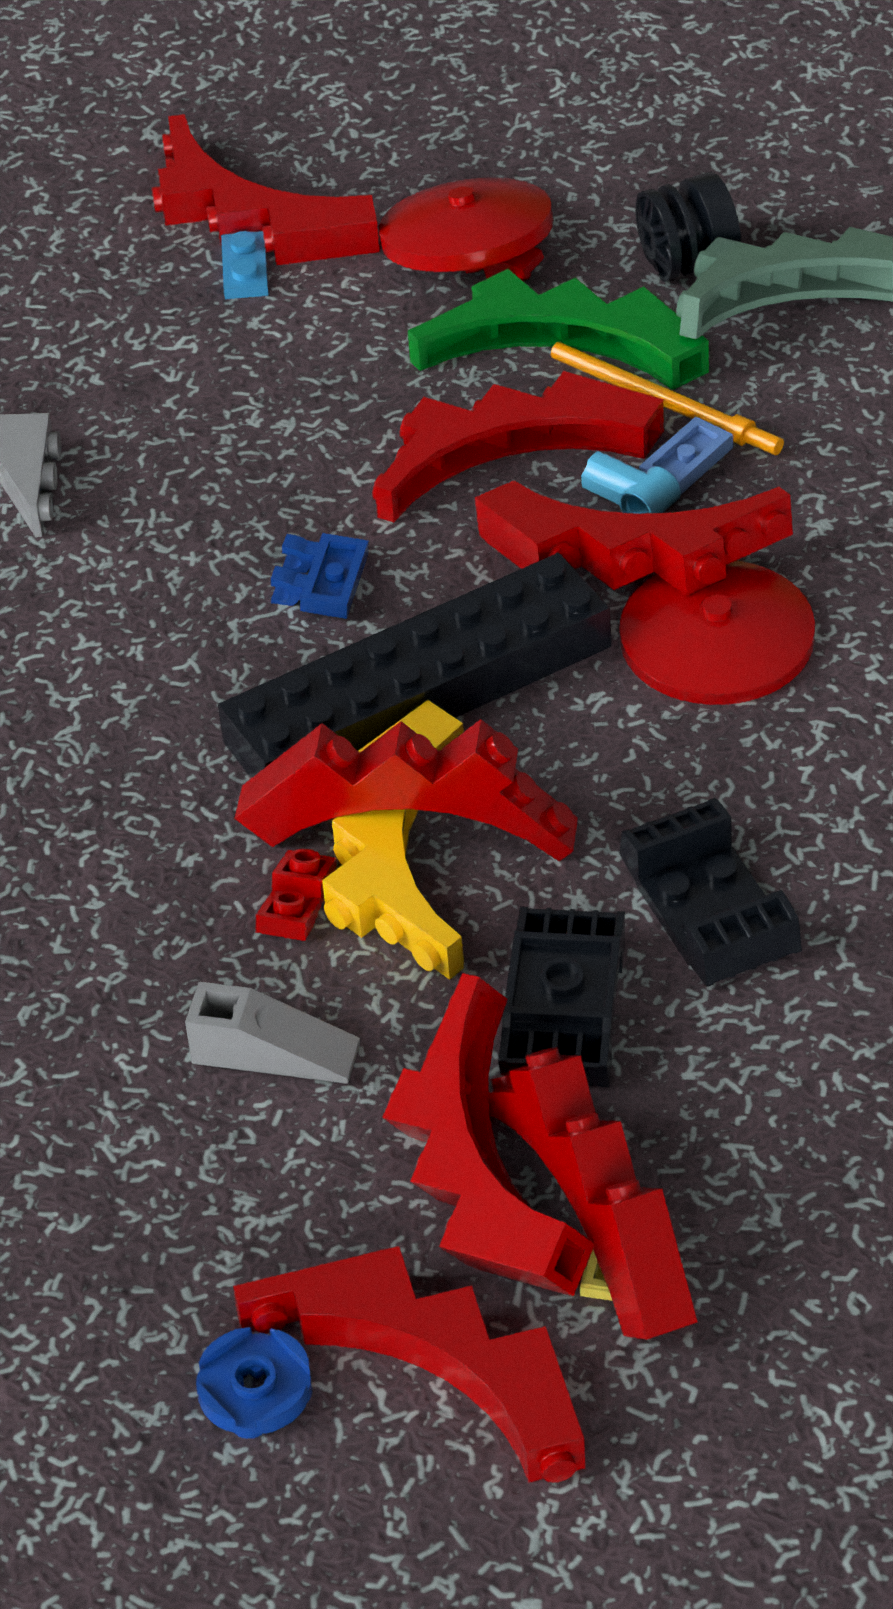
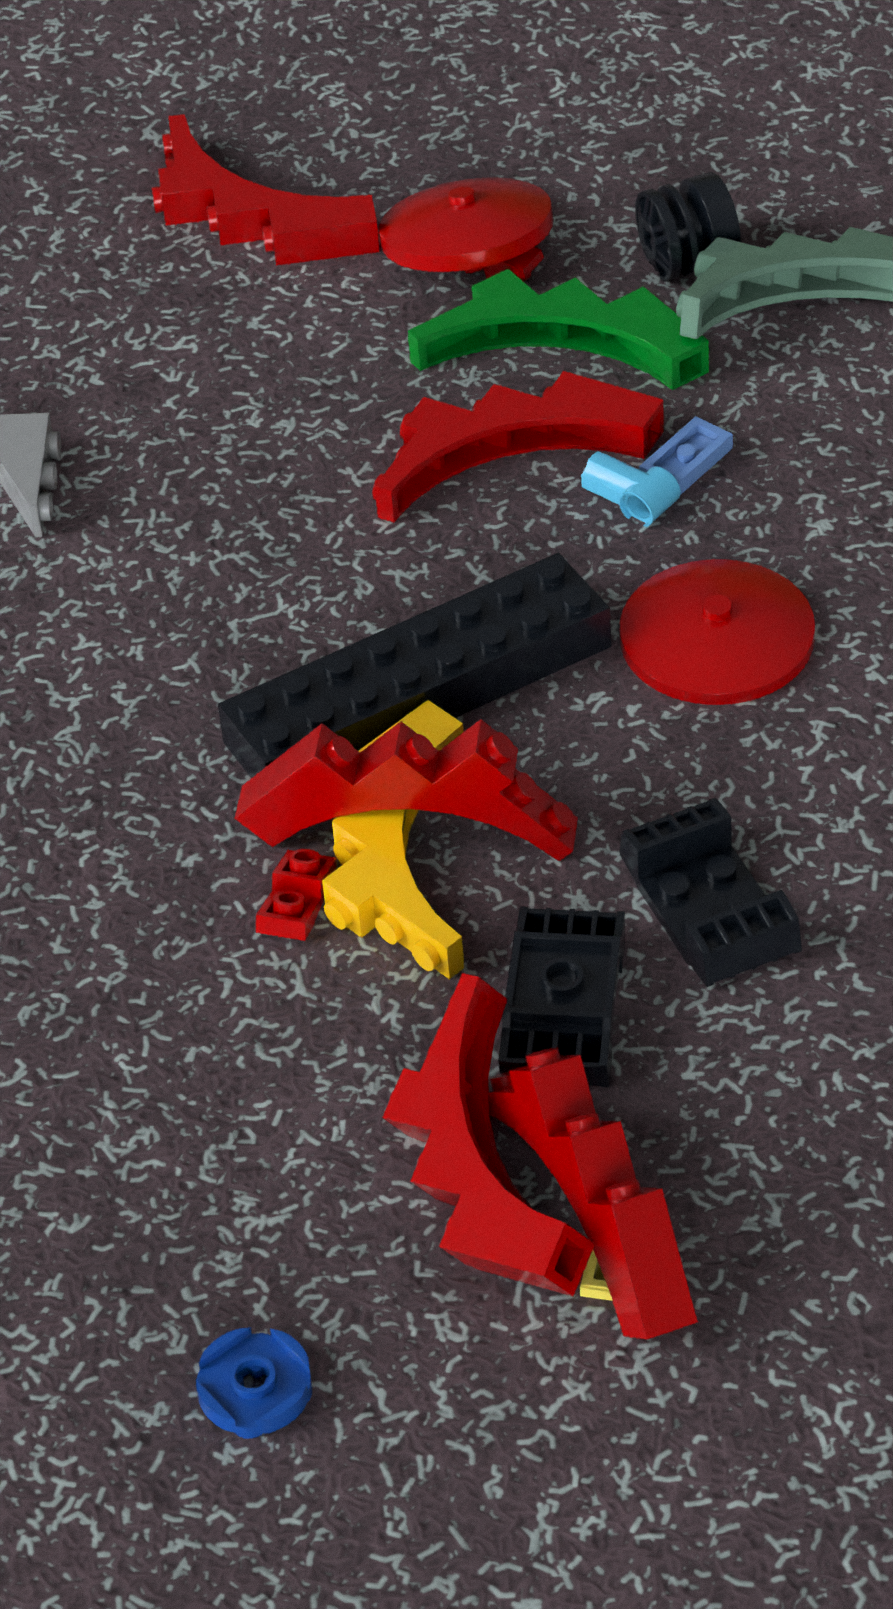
light grey slope [185,982,360,1084] -> none
dark azure plate [221,231,269,299] -> none
red arch [233,1246,586,1483] -> none
blue plate [271,533,369,619] -> none
red arch [475,480,793,596] -> none
light orange bar [551,342,784,456] -> none

